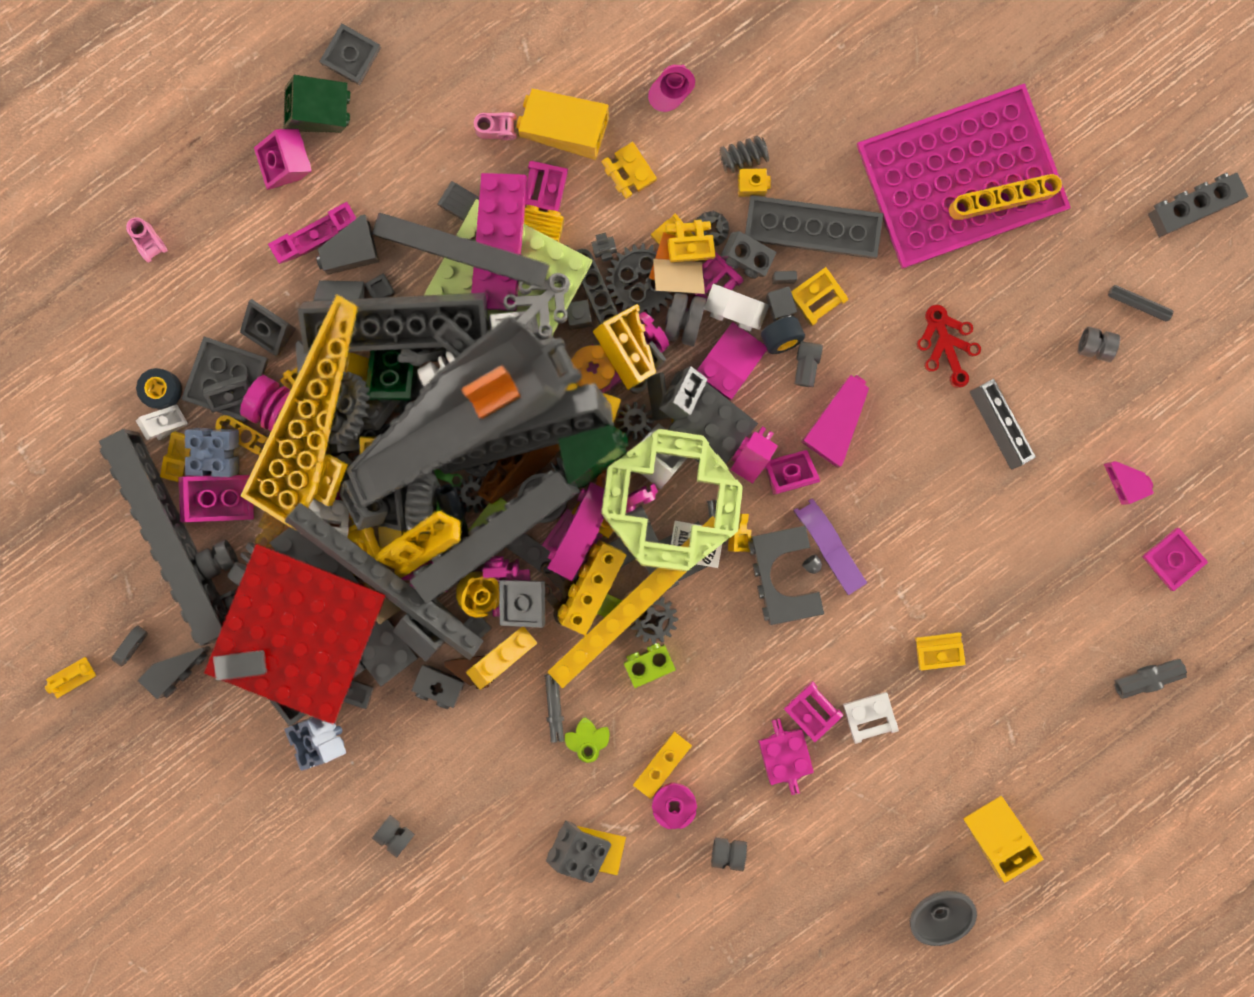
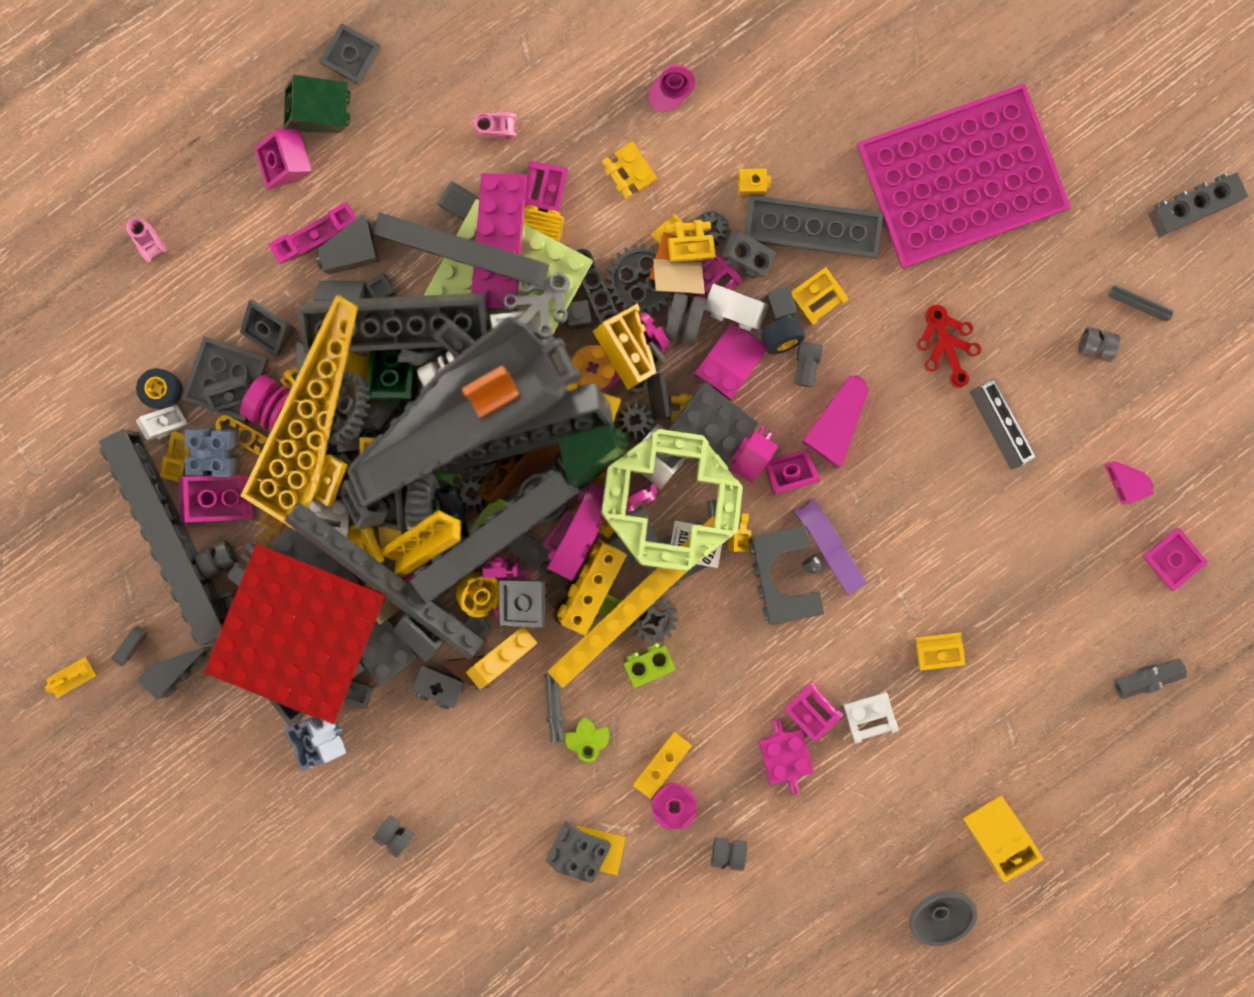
dark grey slope [213,650,267,680] -> none
yellow slope [377,541,424,569] -> none
yellow slope [516,88,609,160] -> none
dark grey gear [591,232,617,262] -> none
dark grey brick [659,366,708,421] -> none
dark grey piece [719,135,769,173] -> none
dark grey tile [772,271,797,284] -> none
yellow beam [949,174,1062,220] -> none

